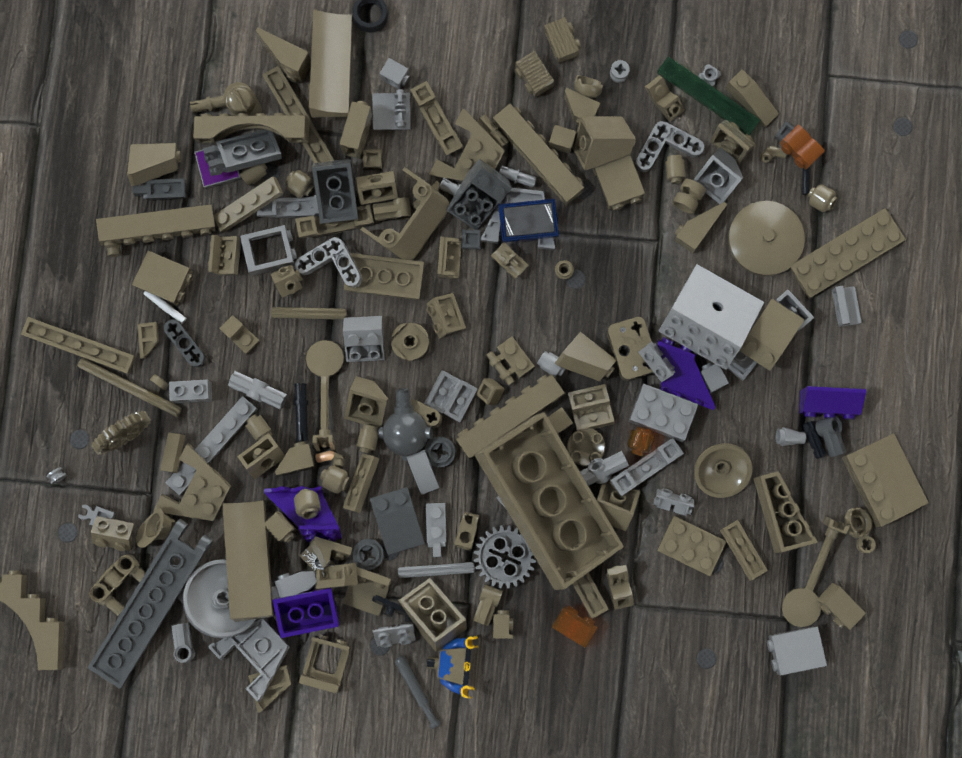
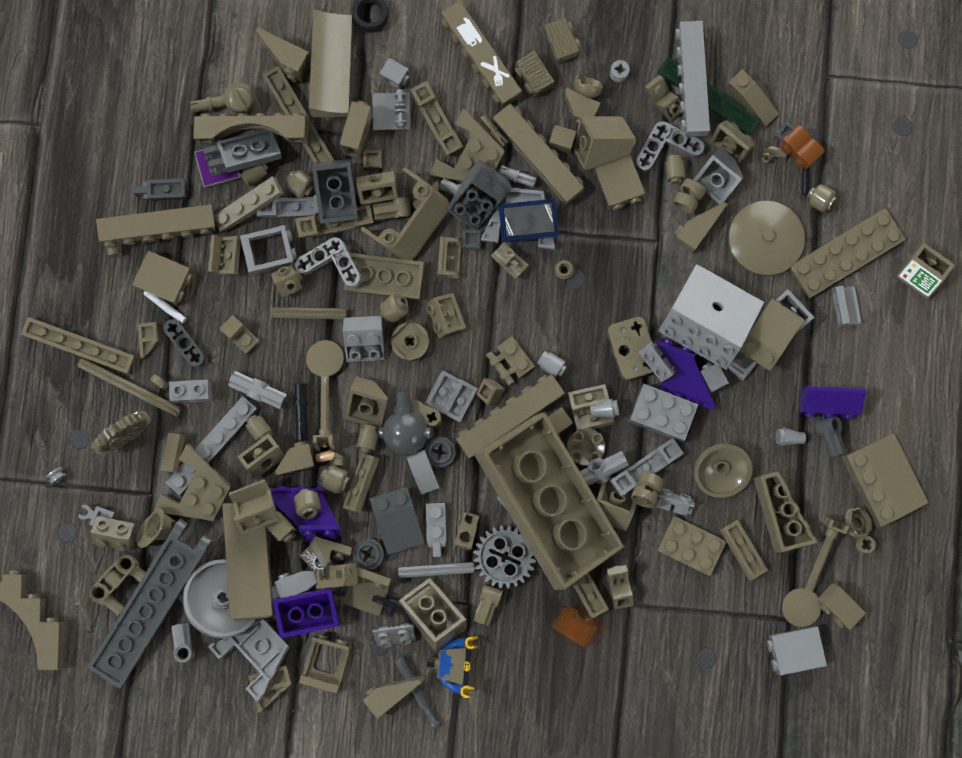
dark tan slope [127,143,182,186] -> none
dark tan brick [493,610,513,639] -> none
dark tan slope [555,332,616,381] -> none
clear orange head [627,427,655,456] -> none
light grey plate [699,64,721,87] -> none
black axle [803,421,826,459] -> none
none -> dark tan panel [229,479,279,536]
none -> dark tan slope [362,676,426,719]
none -> dark tan head [380,294,409,322]
none -> dark tan brick [440,1,522,108]
none -> light grey cone [590,399,619,418]
none -> dark tan wheel [631,472,664,508]
none -> light grey brick [675,21,710,137]
none -> slope [896,242,955,299]

